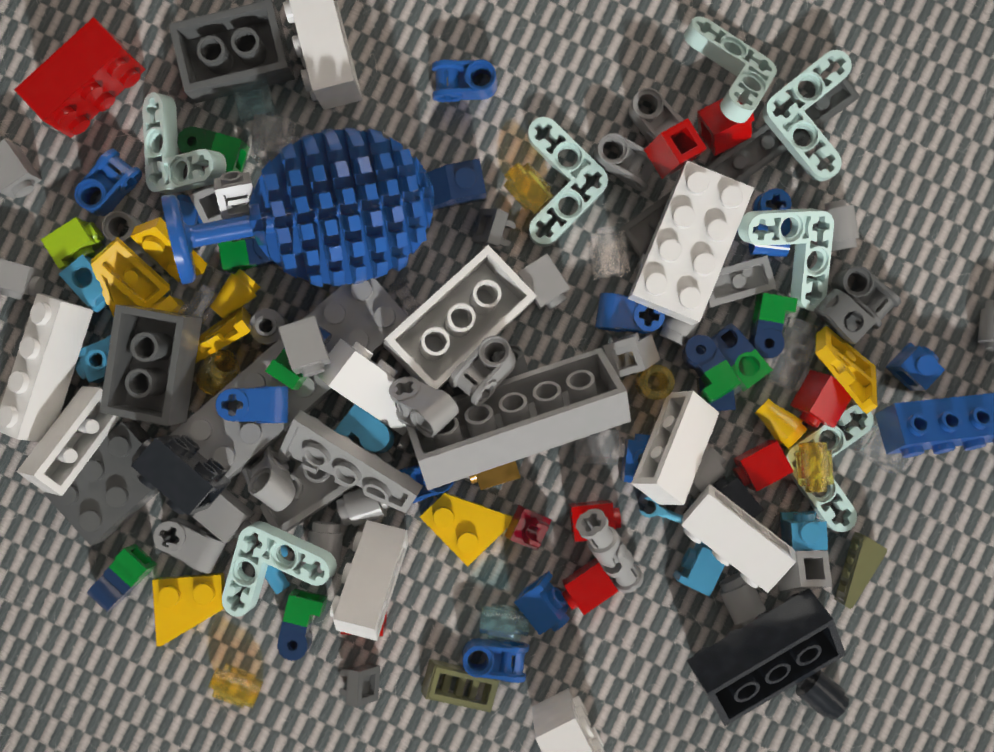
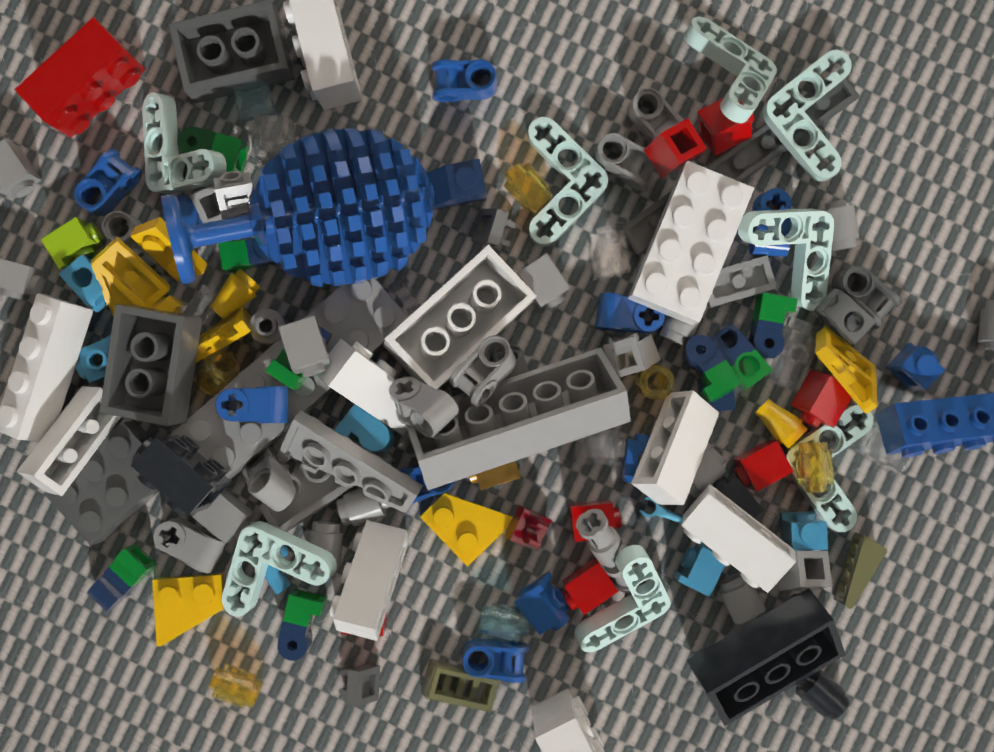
none -> light aqua beam [574,545,671,652]

